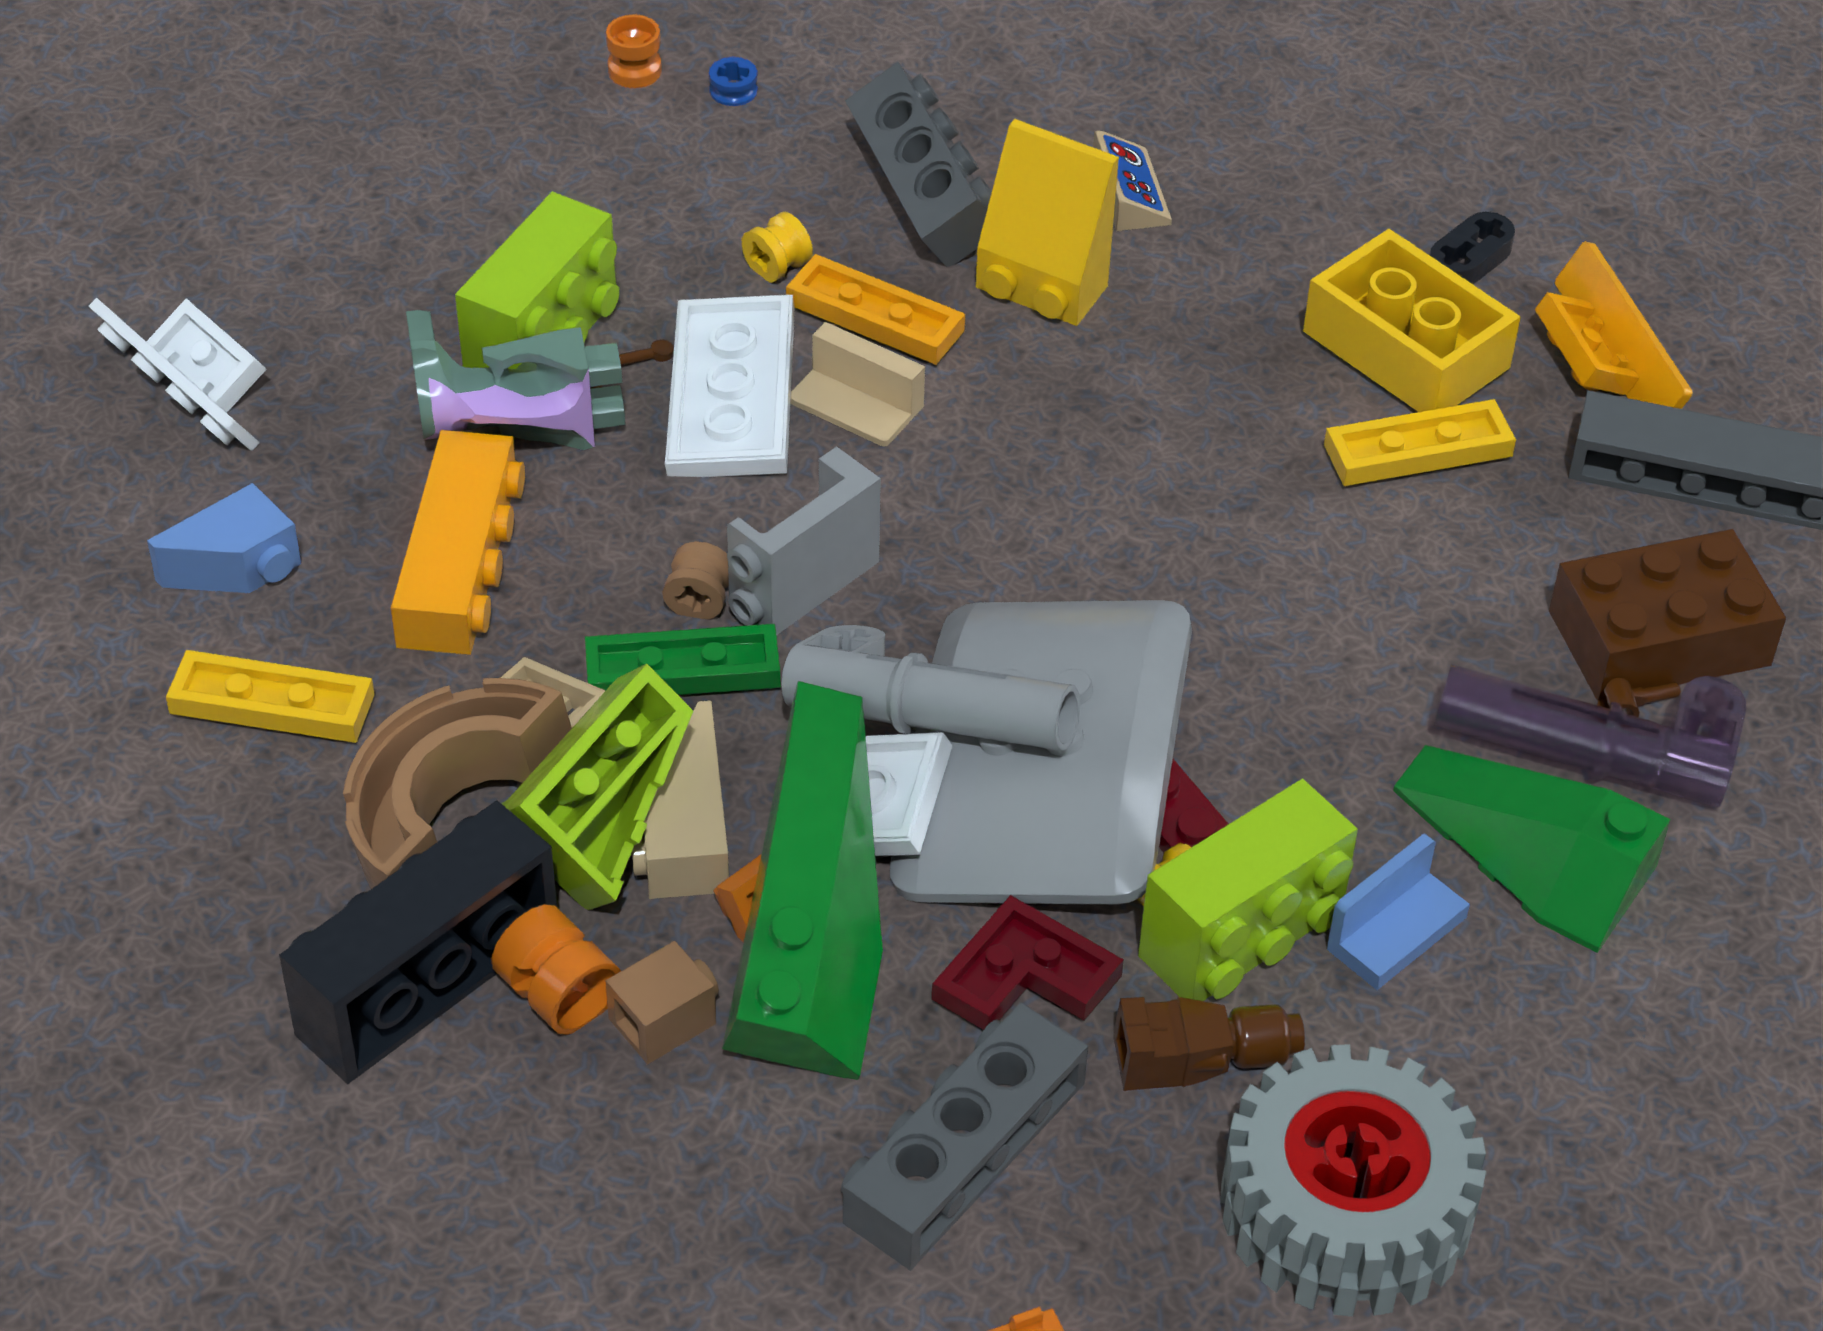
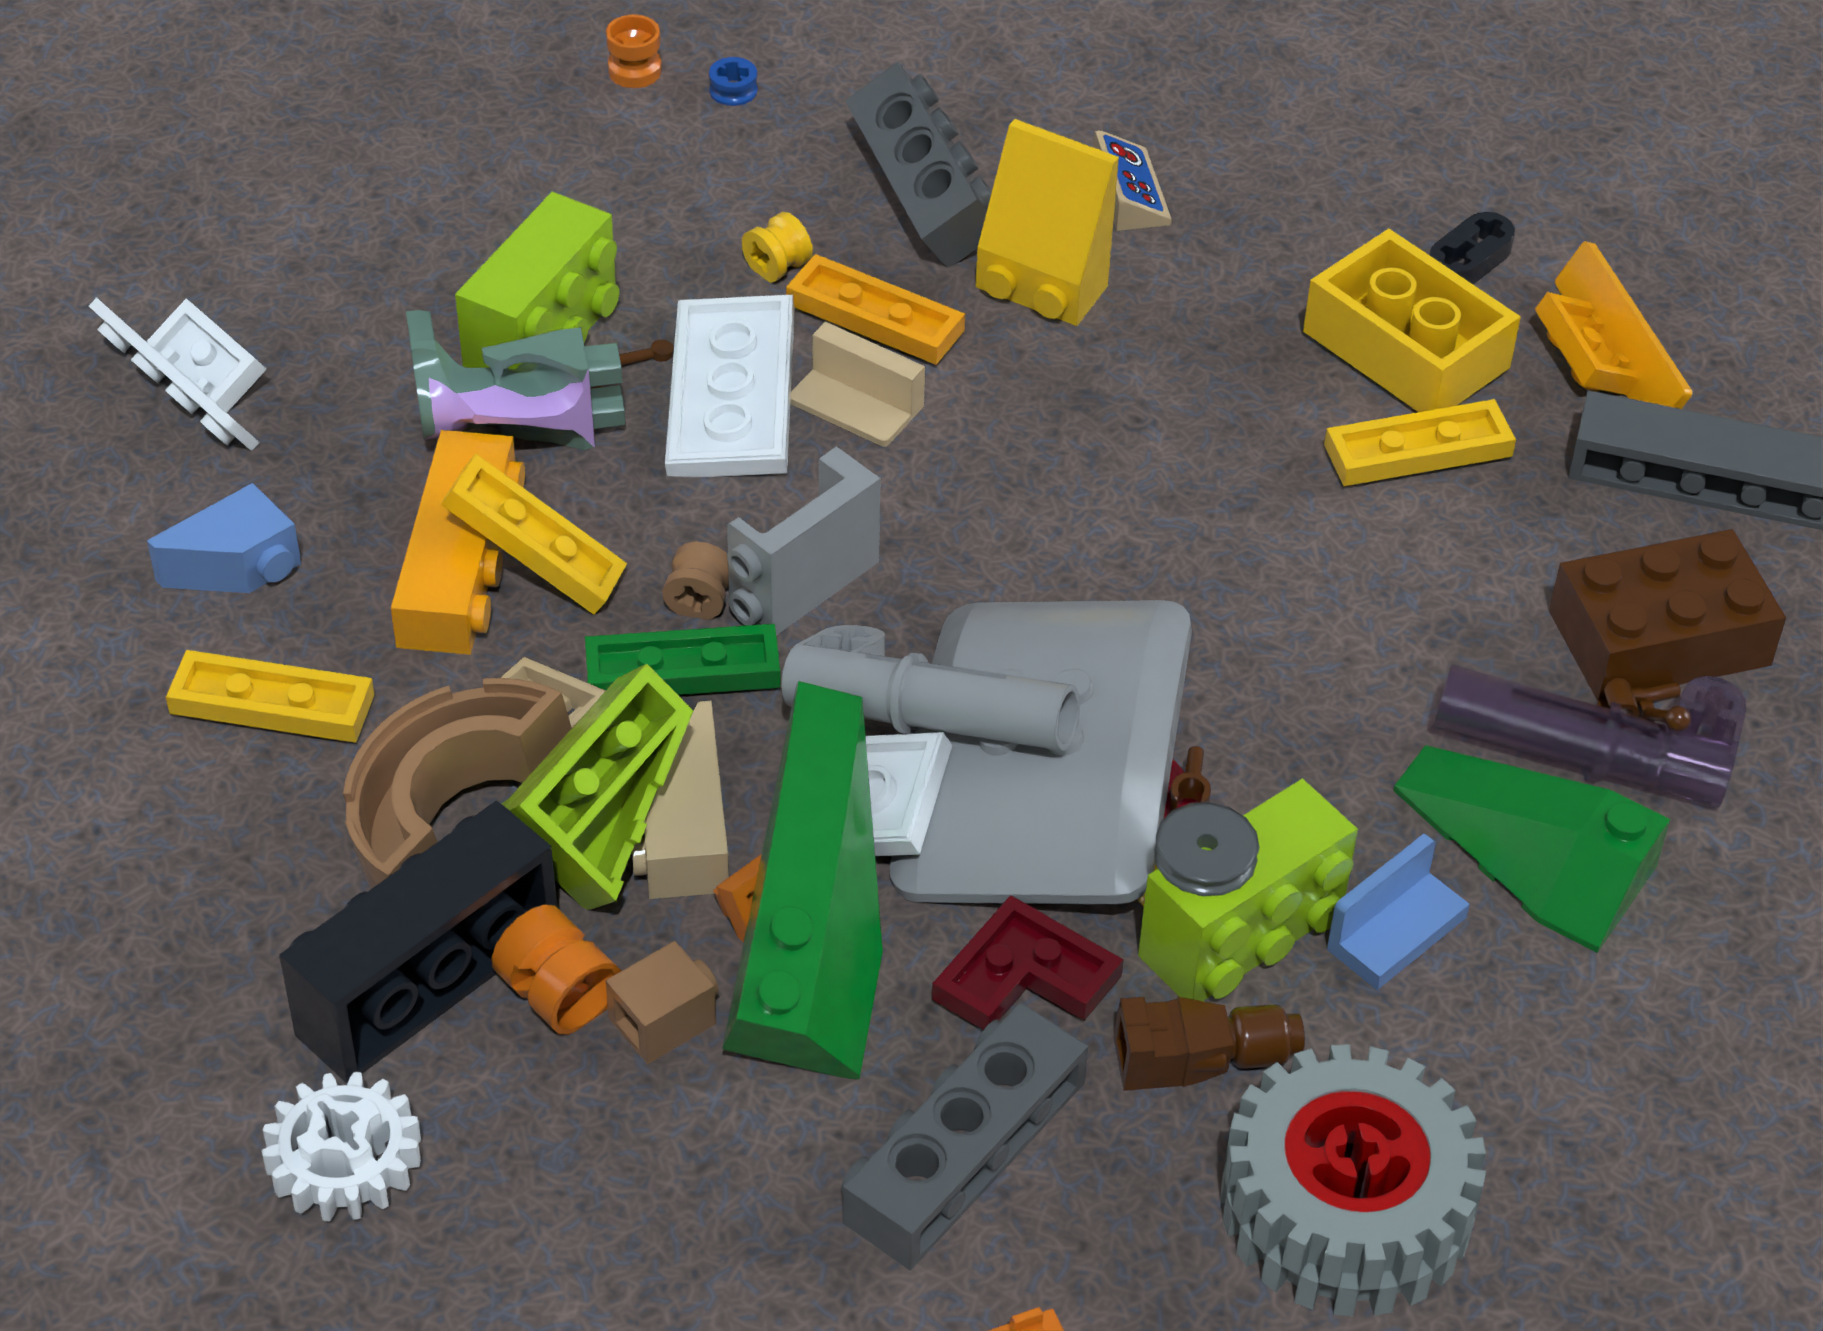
none -> white gear [262,1072,421,1221]
none -> yellow plate [441,453,627,615]
none -> dark grey piece [1154,802,1260,896]
none -> reddish brown hand [1169,746,1211,812]
none -> reddish brown hinge [1636,700,1691,732]

